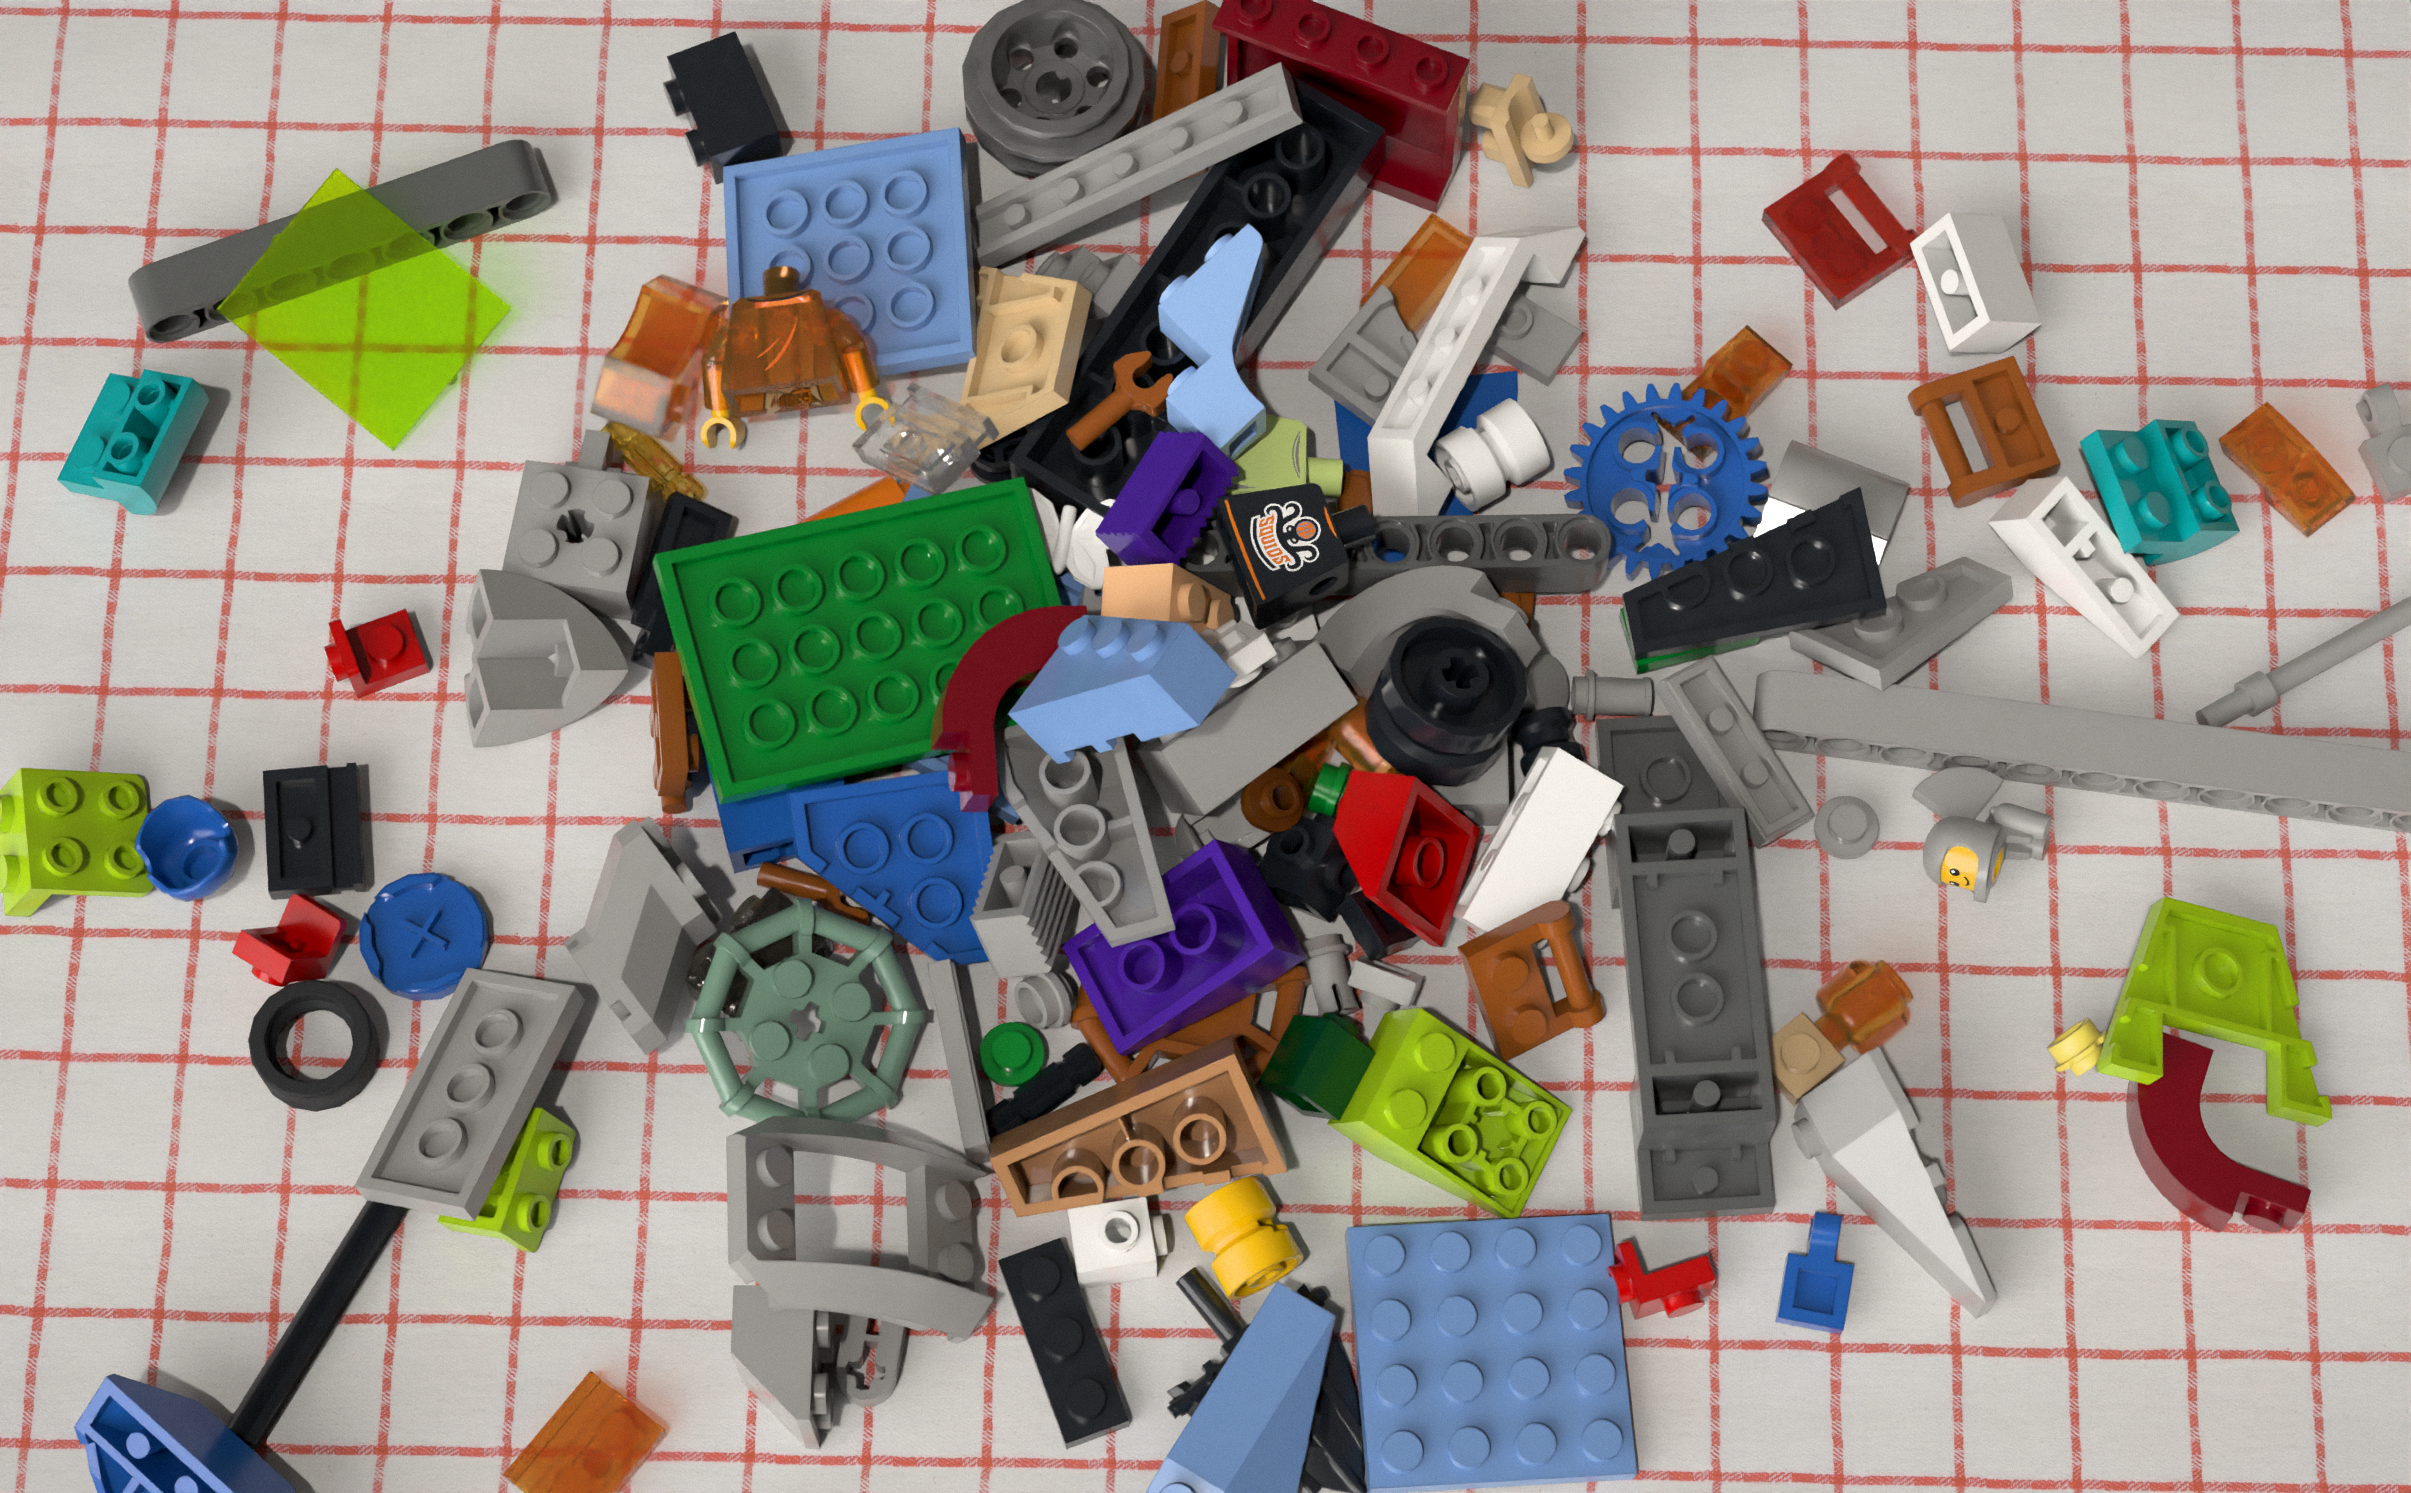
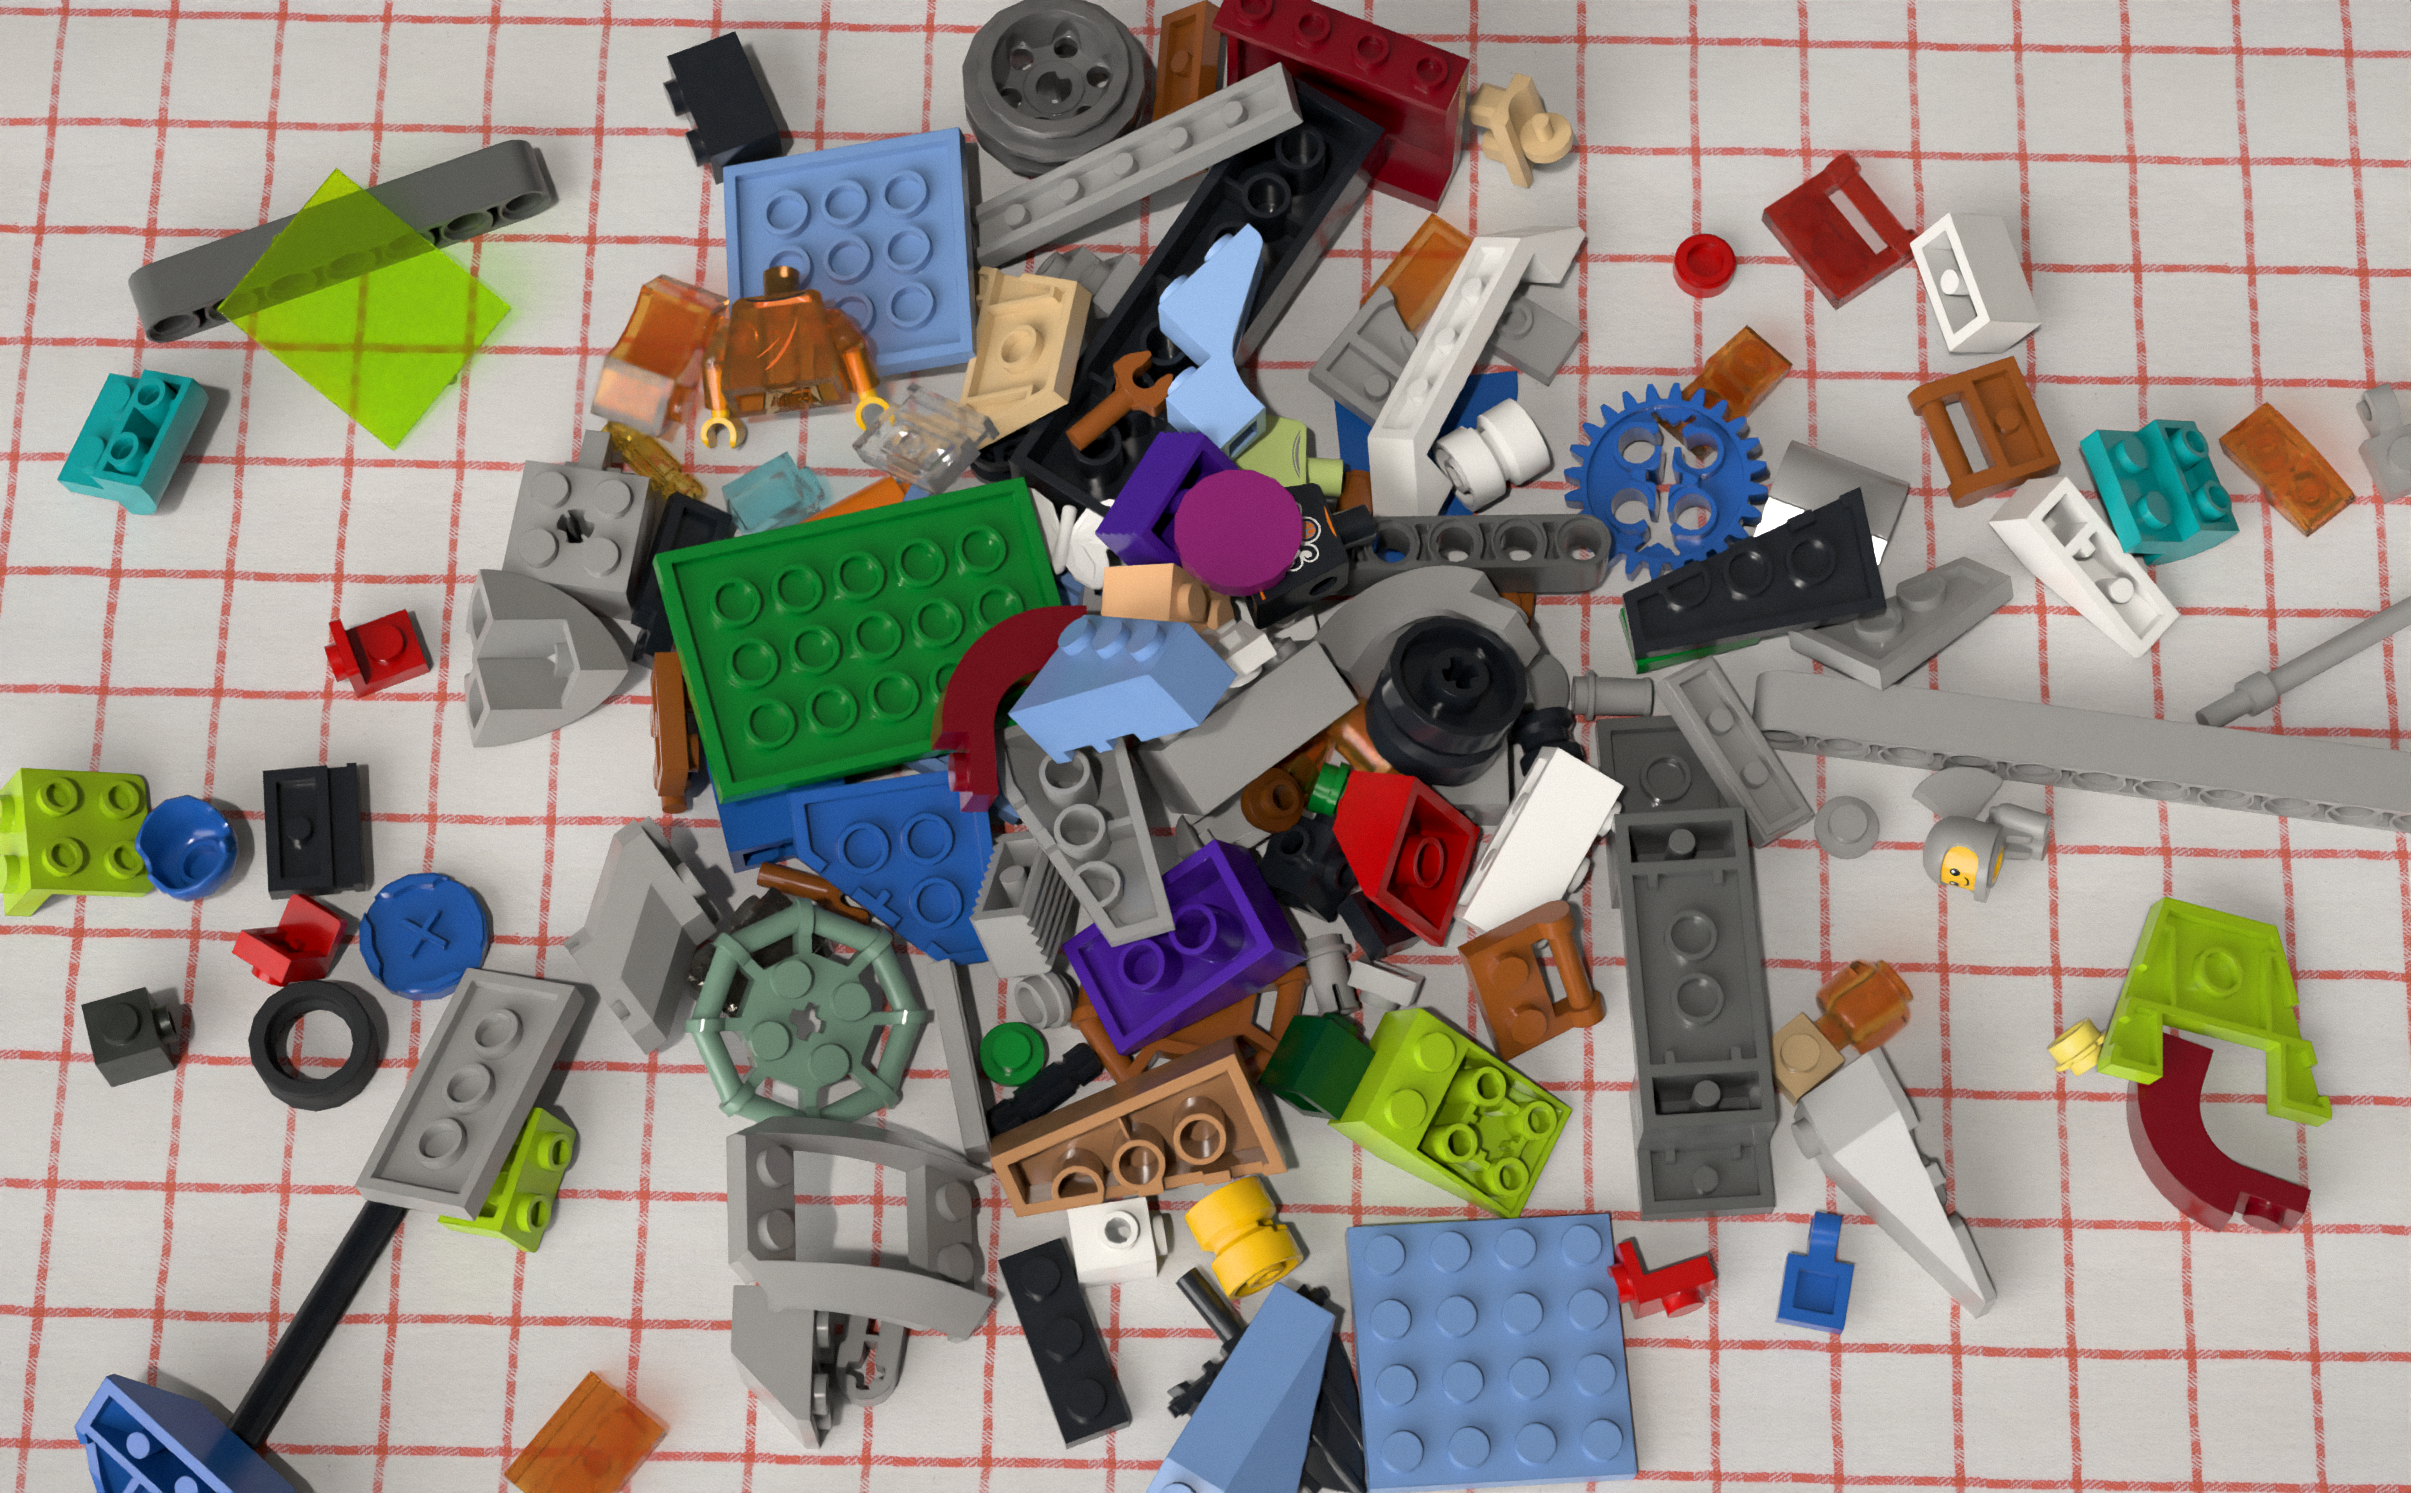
none -> pearl dark grey brick [81,987,178,1087]
none -> clear light blue brick [721,451,826,536]
none -> magenta tile [1174,470,1302,596]
none -> red tile [1673,234,1736,298]

